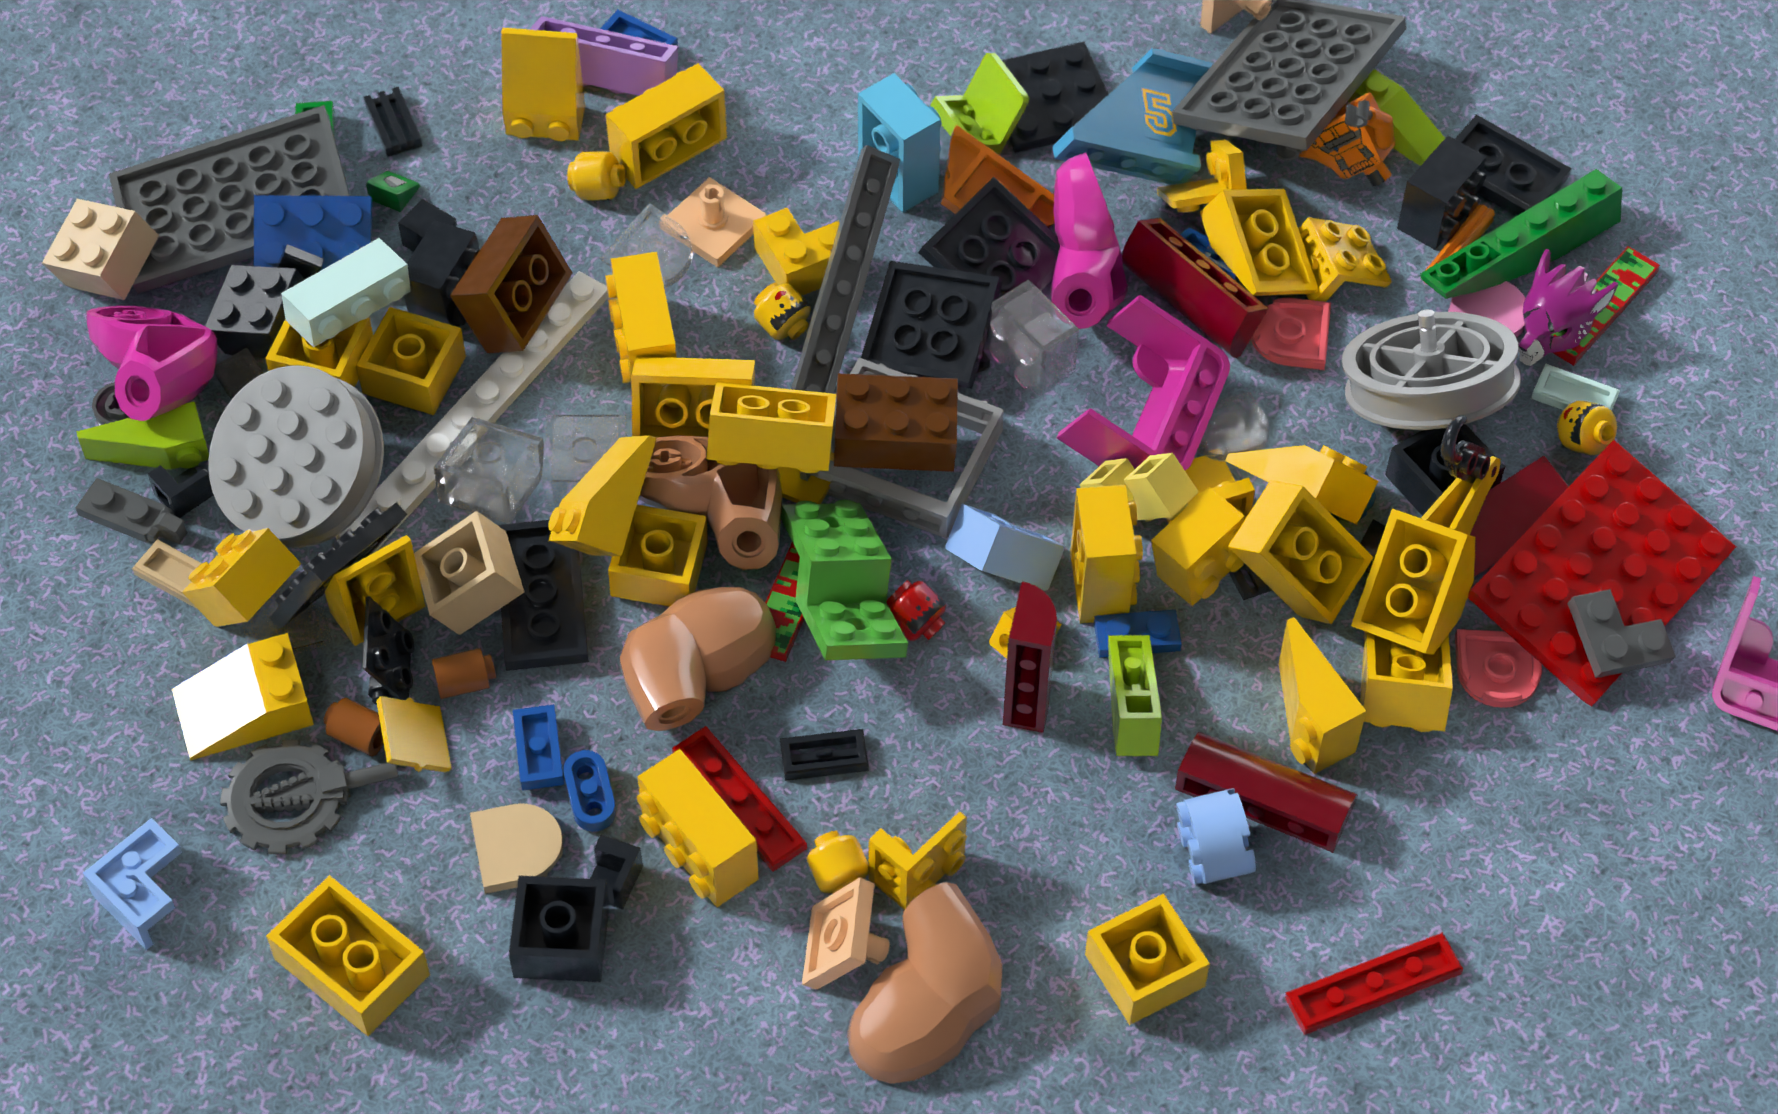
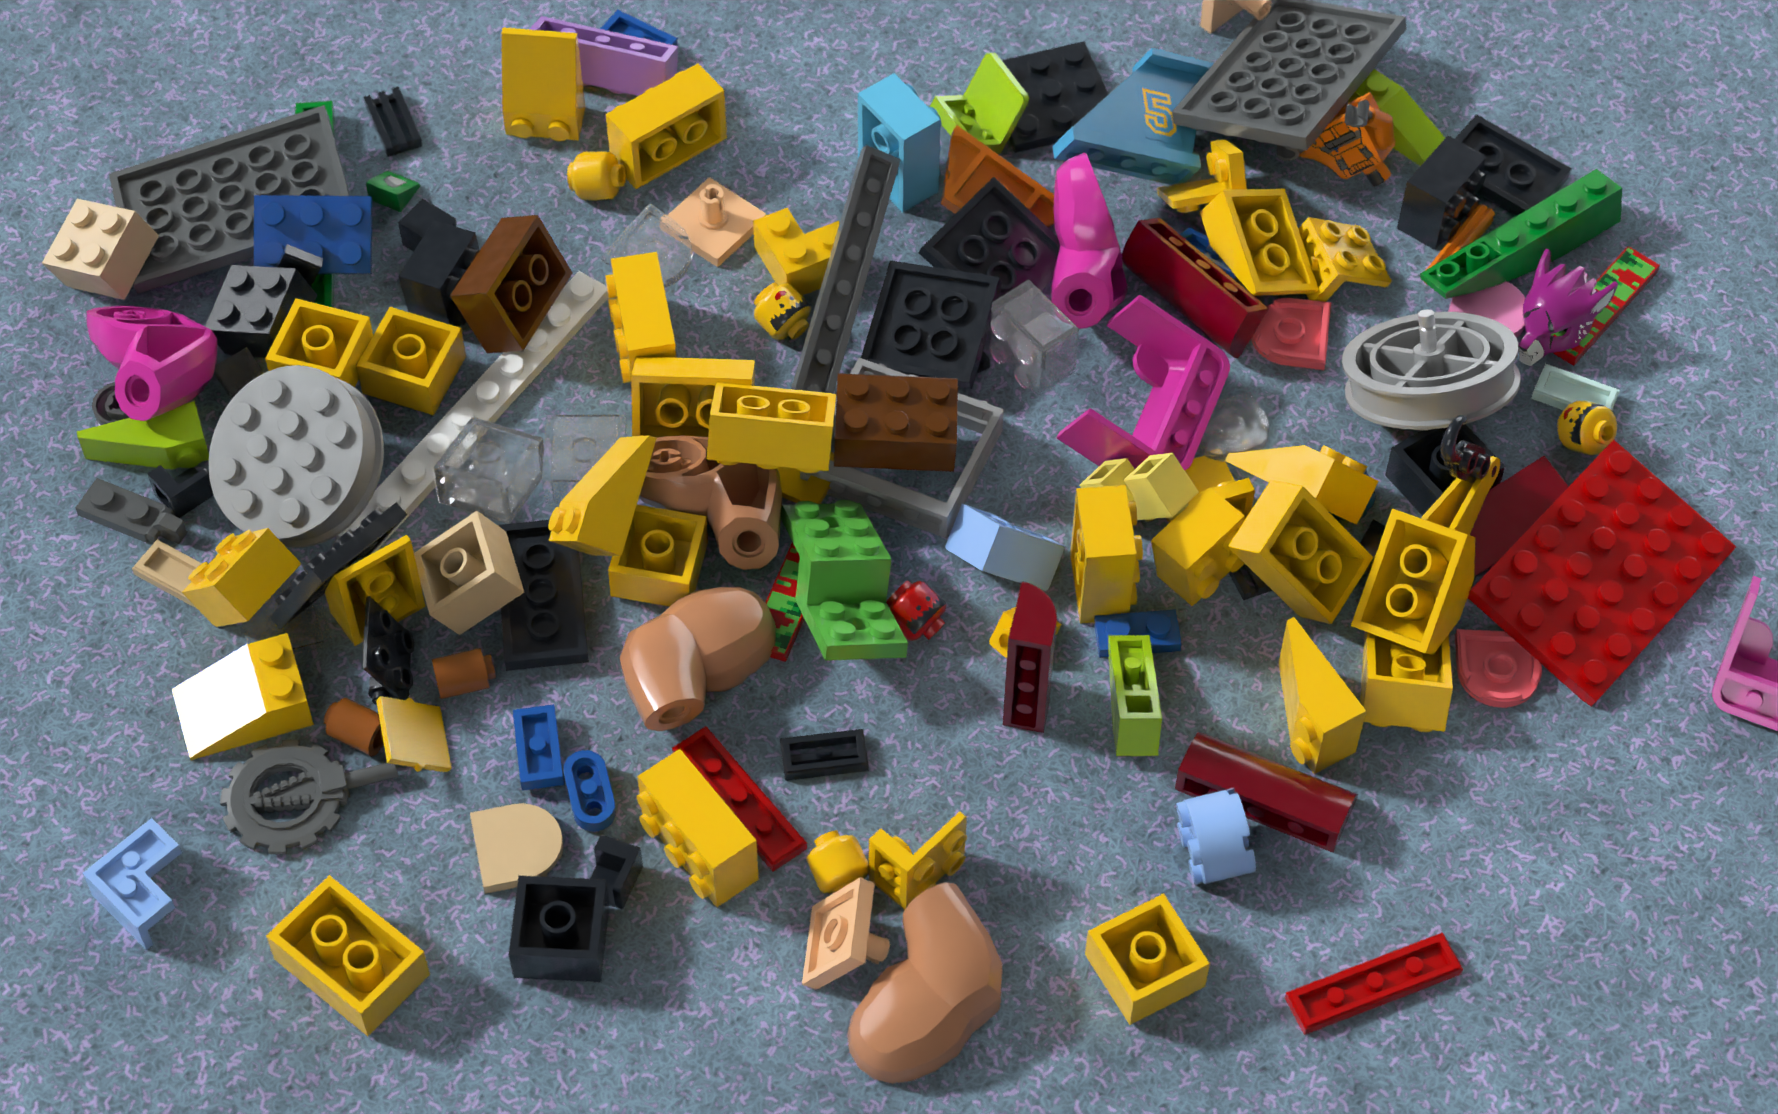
light aqua brick [281,238,411,348] -> none
dark grey plate [1567,589,1676,678] -> none

